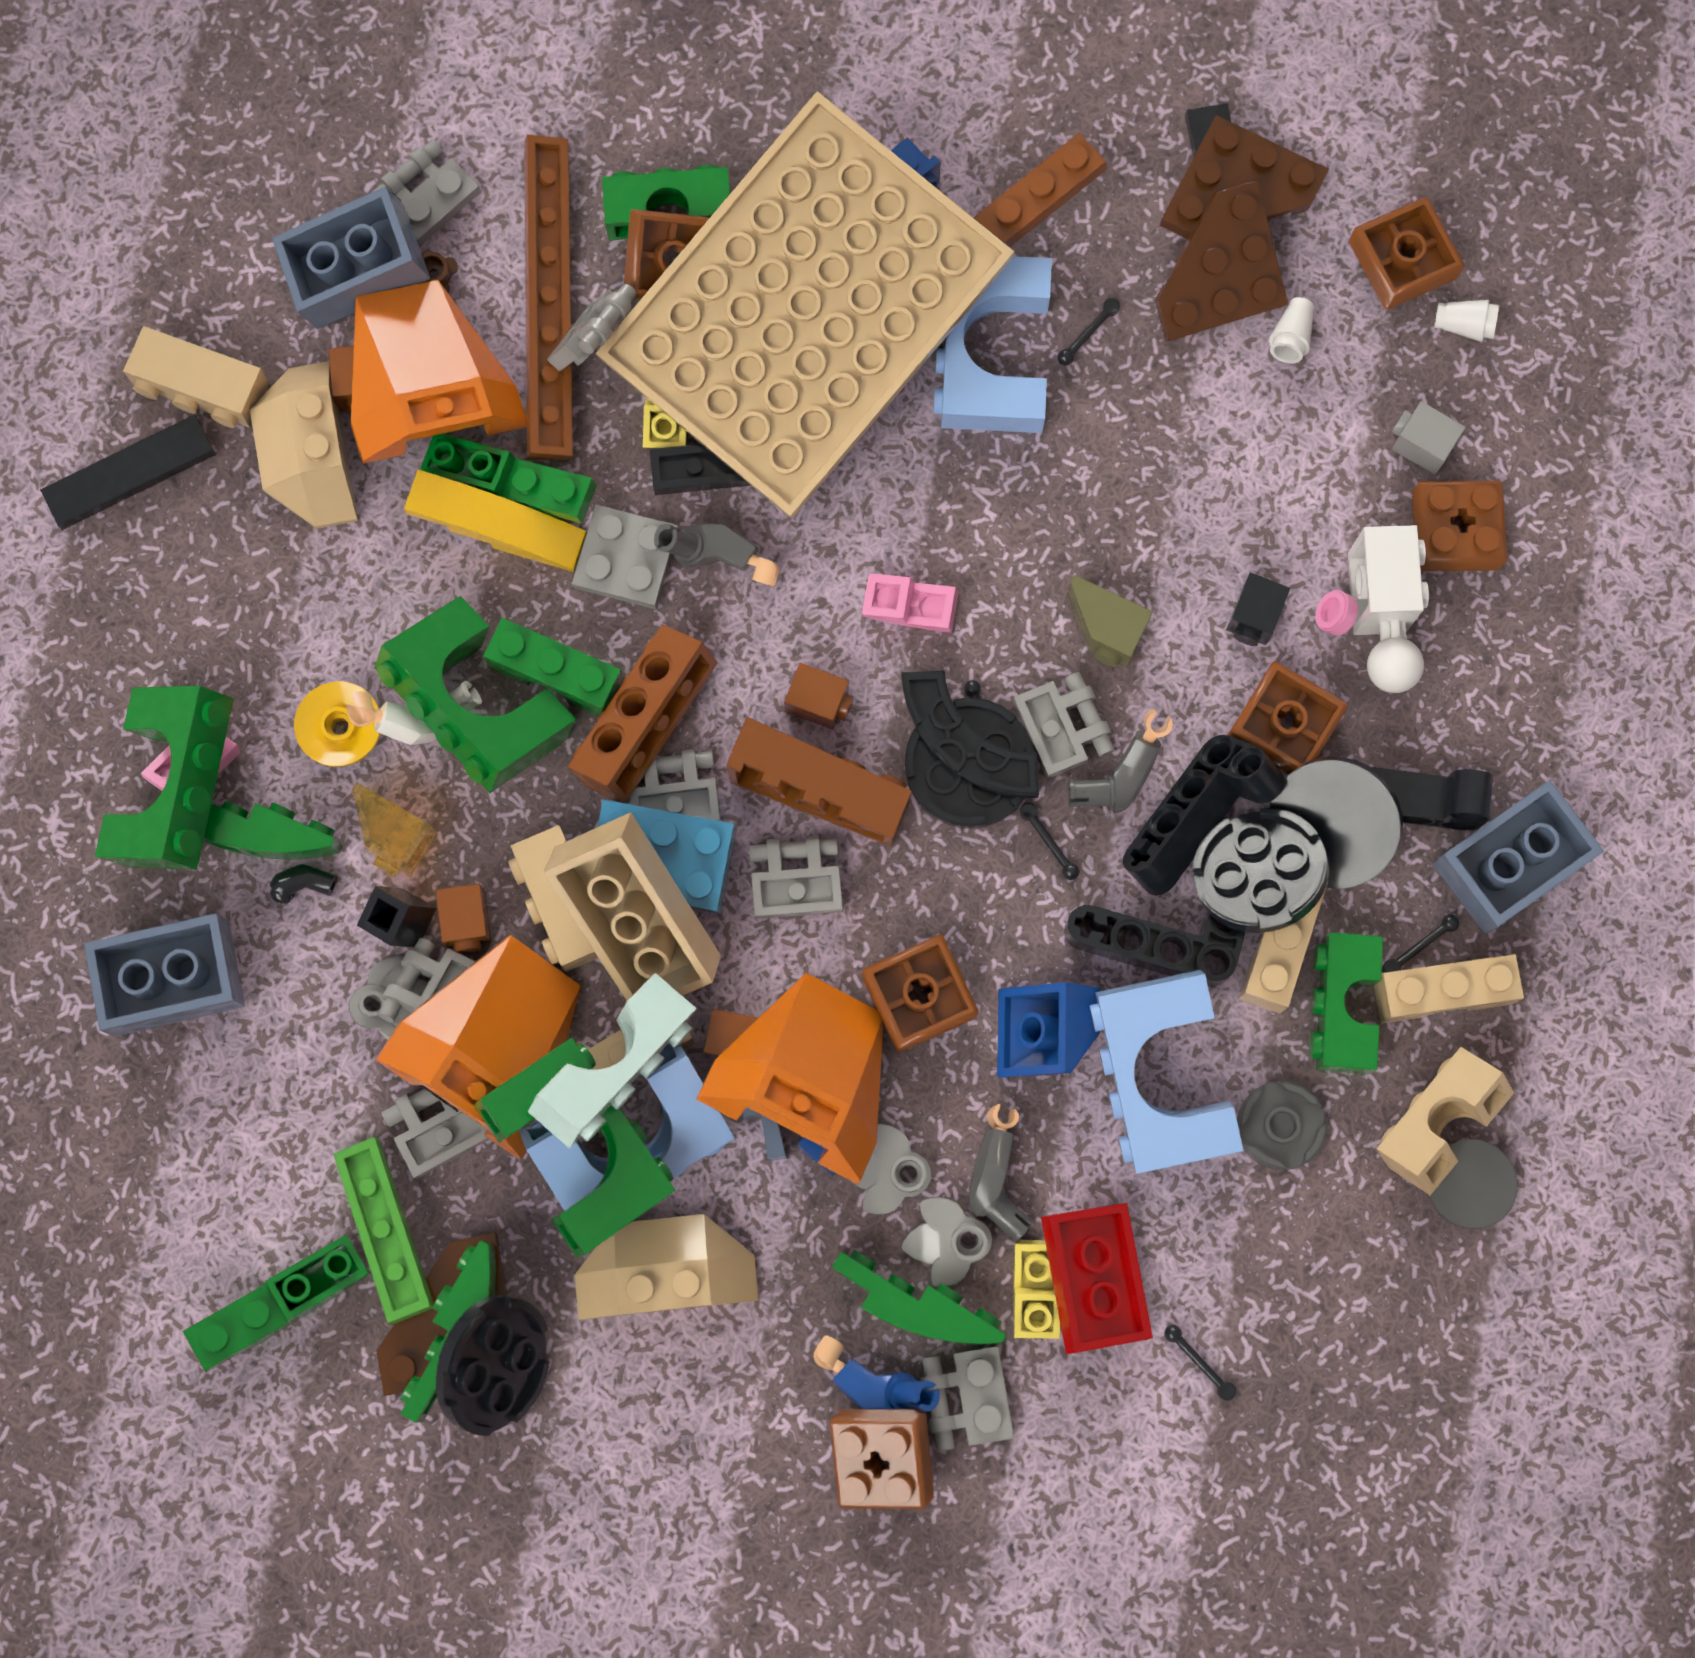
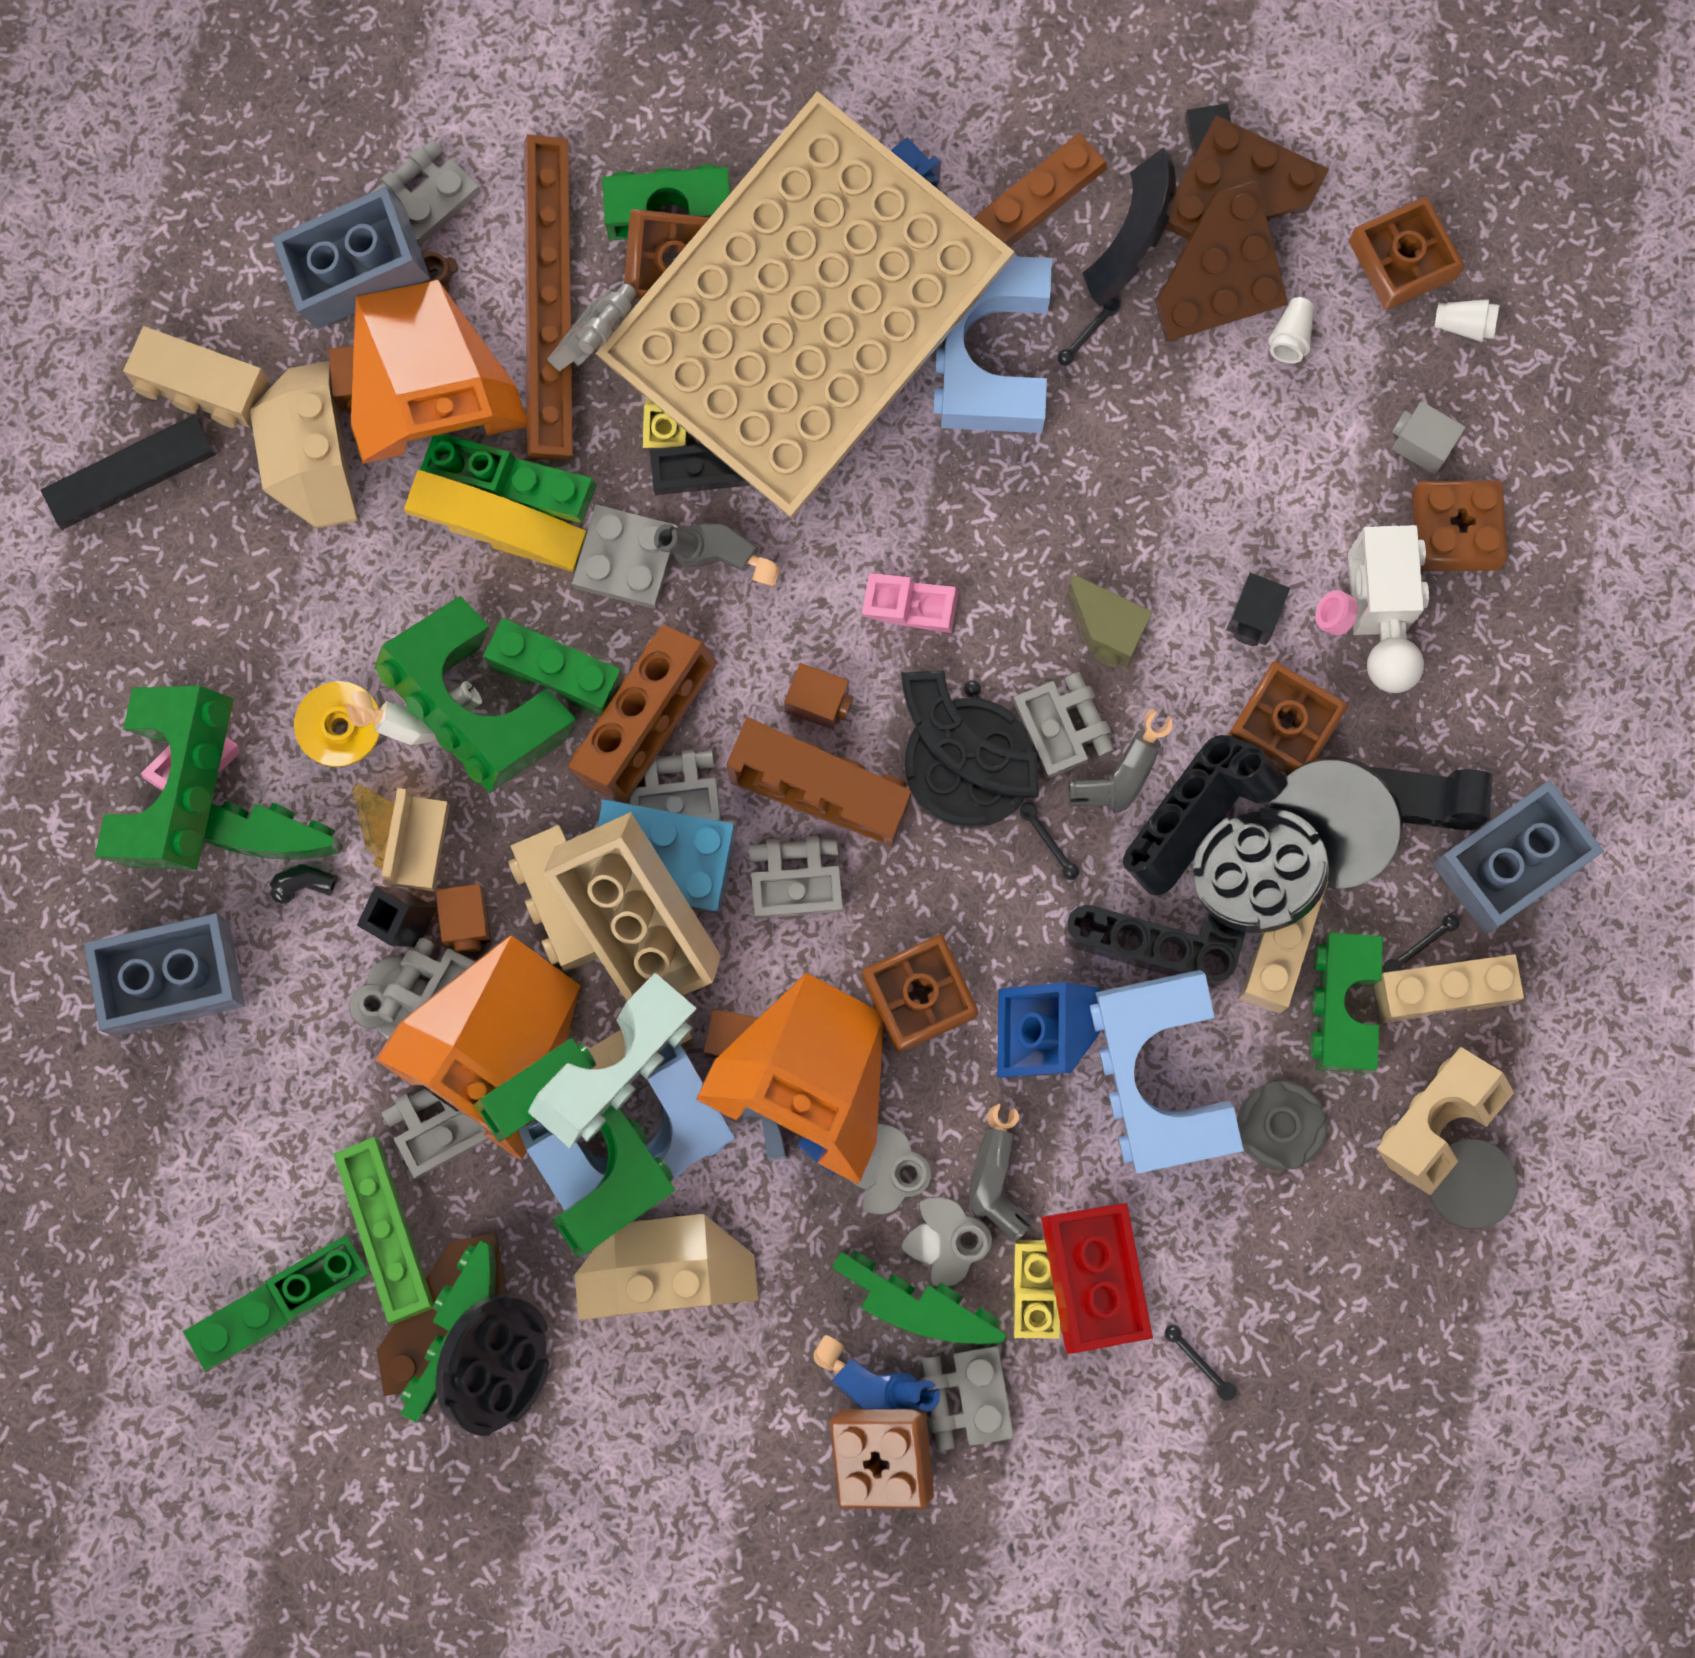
none -> tan panel [381,788,450,891]
none -> black tile [1082,147,1176,307]

